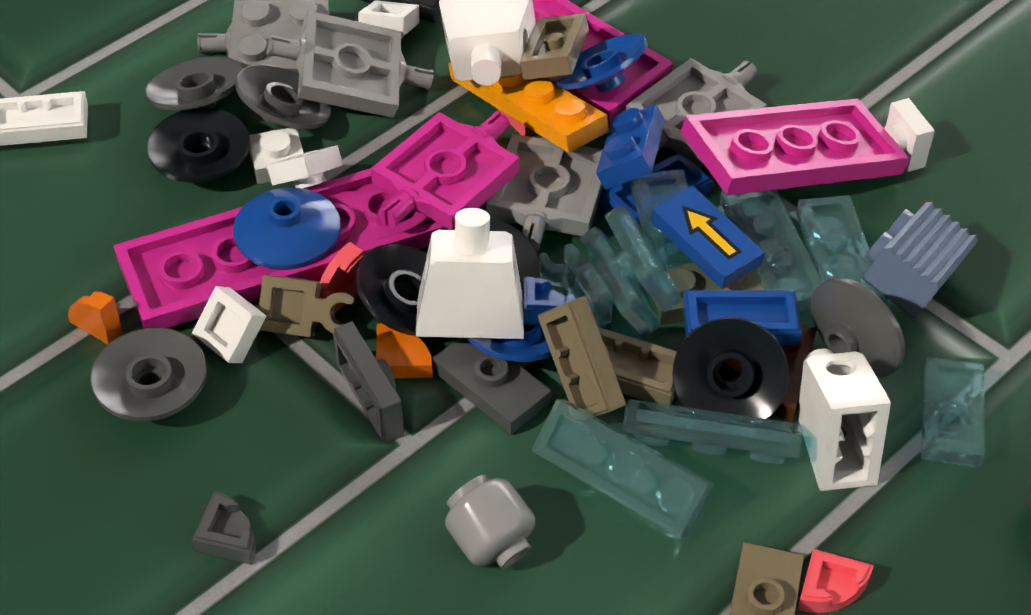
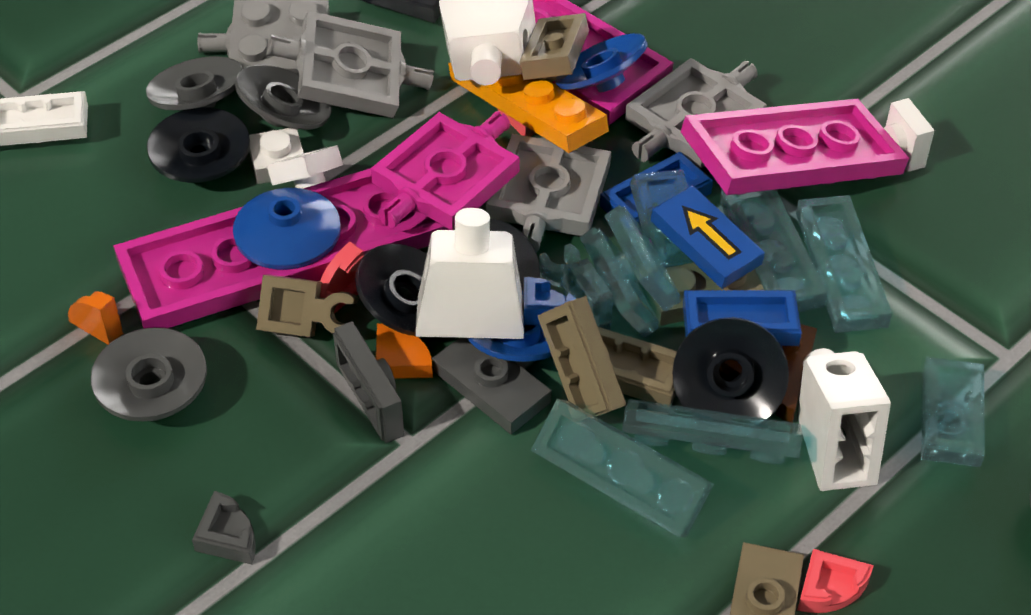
white plate [192,286,267,363] -> none
white plate [358,0,419,38] -> none
light grey head [445,475,535,569] -> none
blue plate [596,104,665,190] -> none
dark grey dish [811,277,905,378] -> none
sand blue brick [862,202,978,319] -> none

